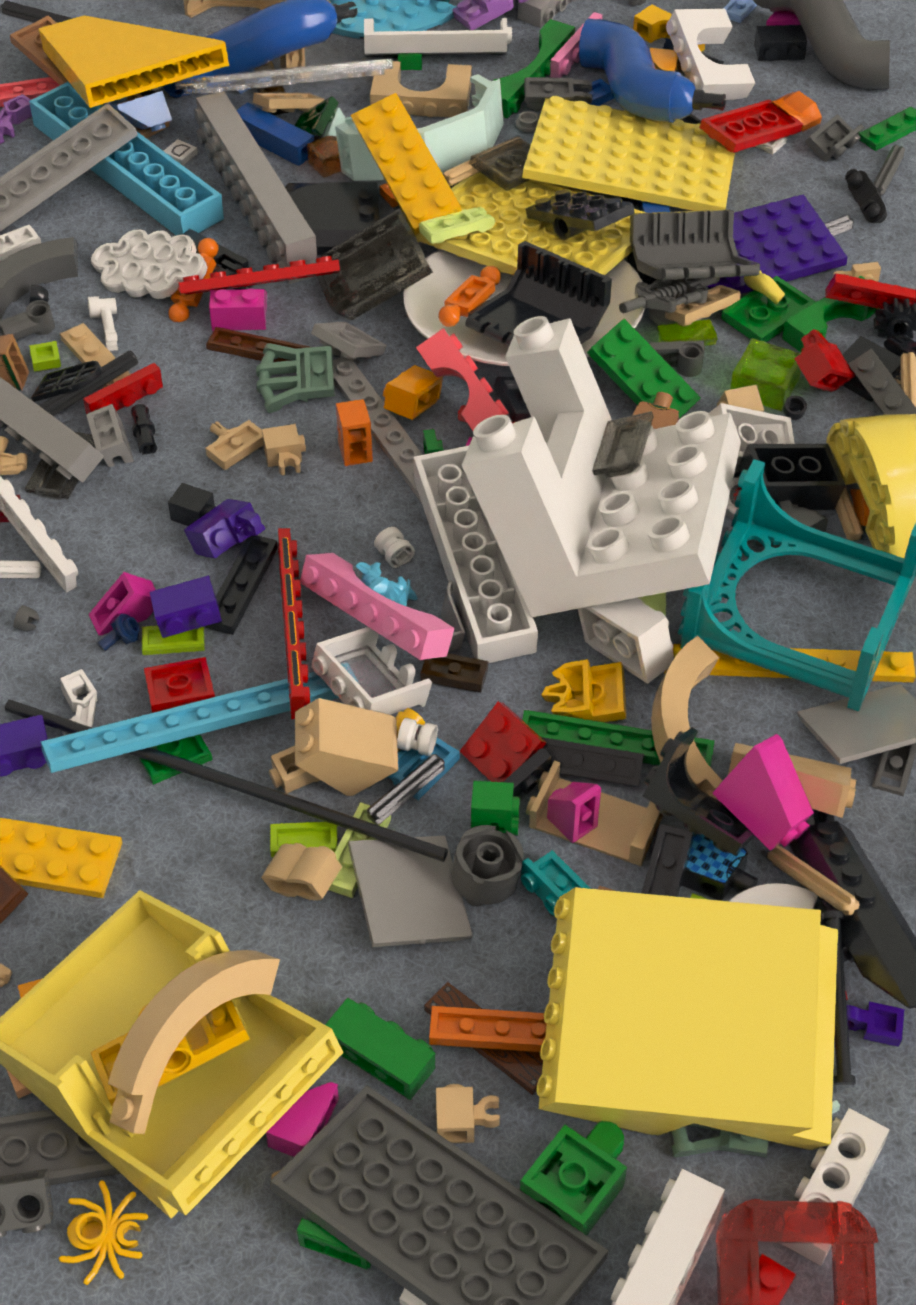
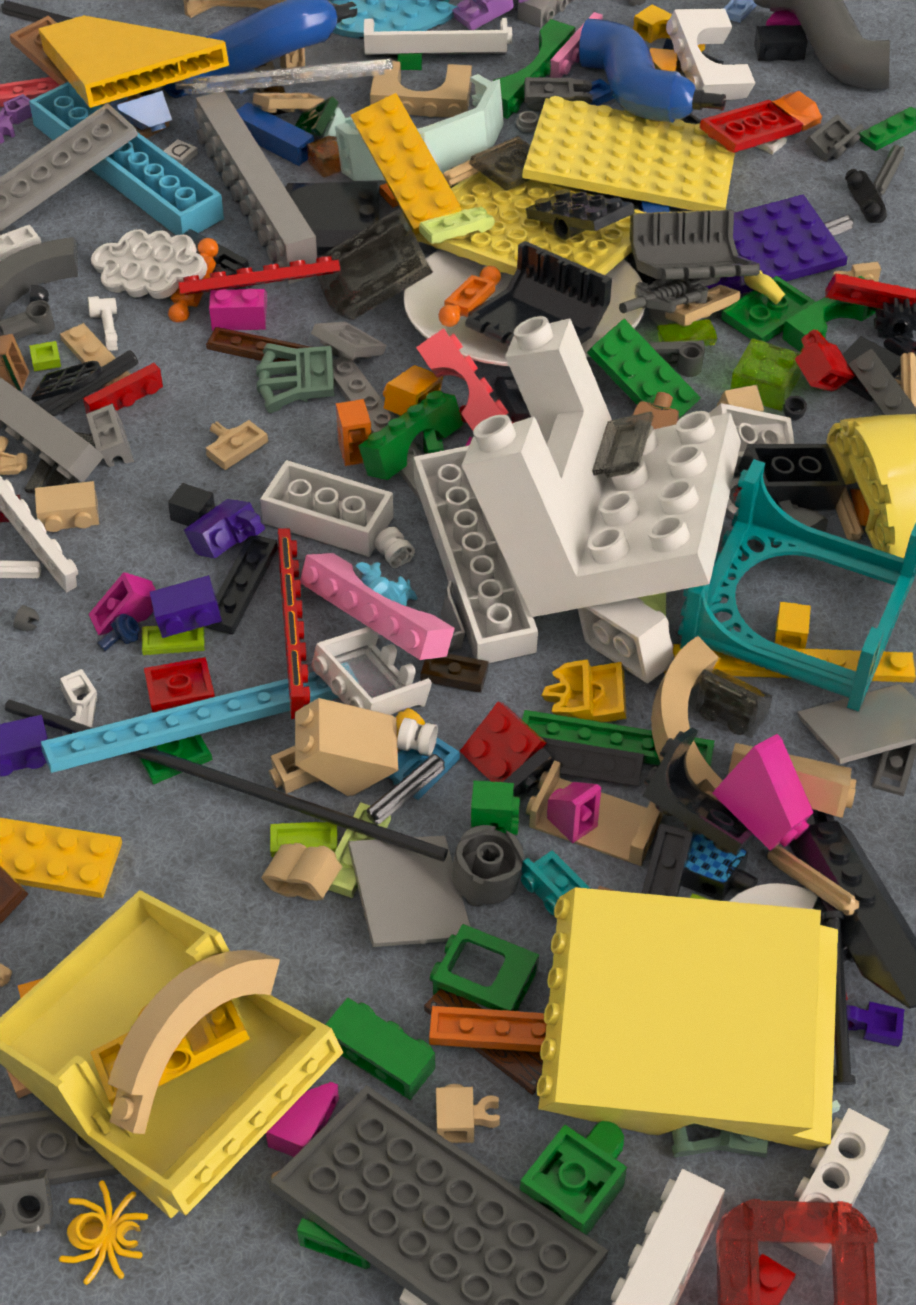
black pin [131,404,157,455] -> none
tan brick [262,424,306,475] -> none
none -> tan brick [35,481,99,532]
none -> white brick [260,460,394,557]
none -> green arch [358,391,463,480]
none -> green window [429,924,539,1011]
none -> clear smoke slope [695,668,773,738]
none -> yellow brick [774,602,811,649]

